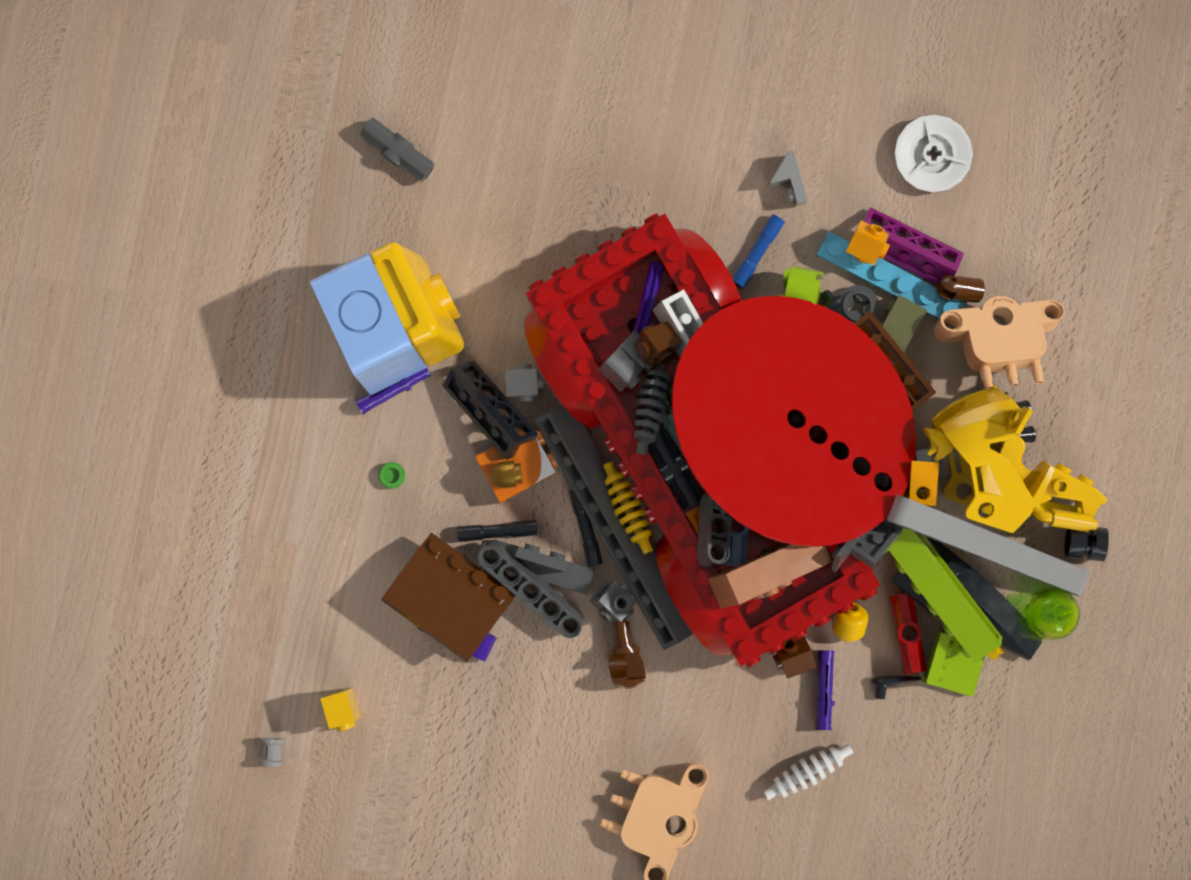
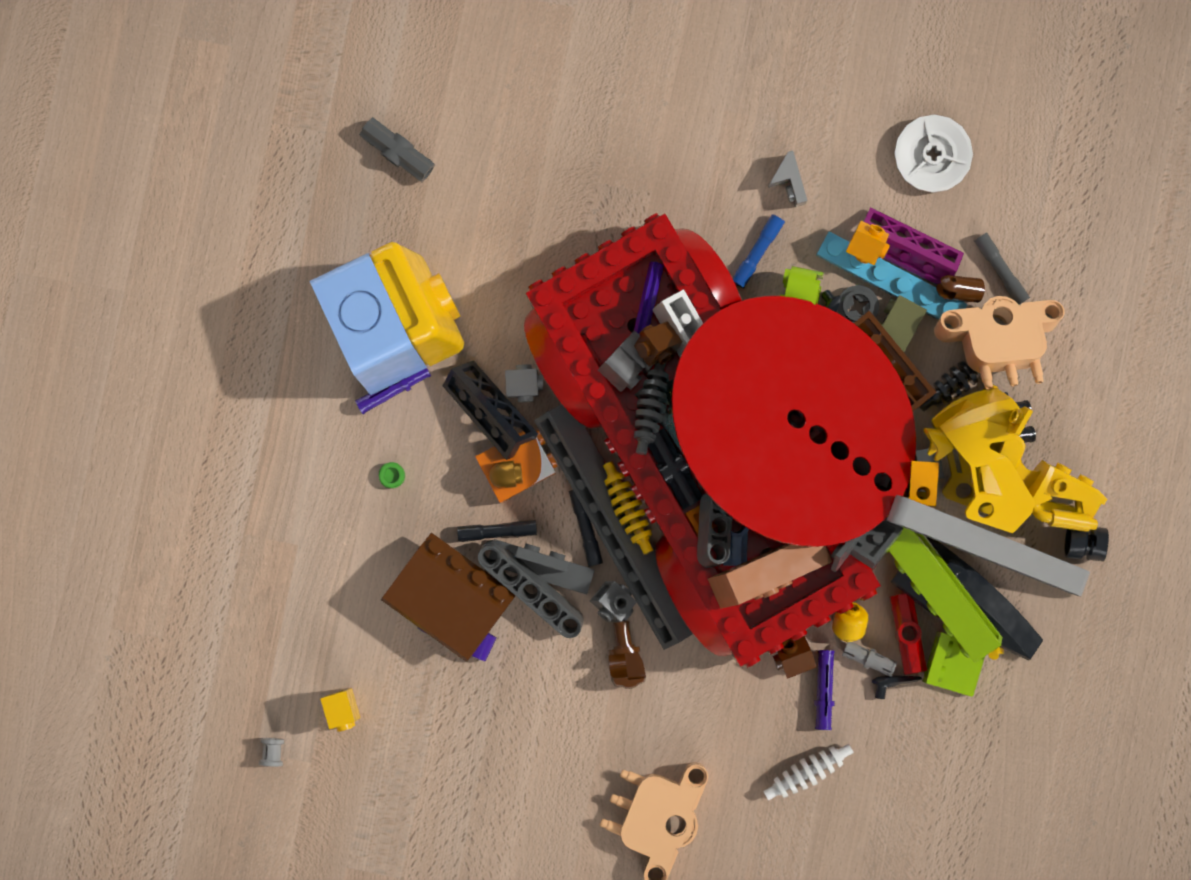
clear neon green cylinder [1025,588,1080,640] -> none
none -> light grey pin [842,642,897,677]
none -> black piece [919,361,981,412]
none -> dark grey piece [974,232,1030,305]

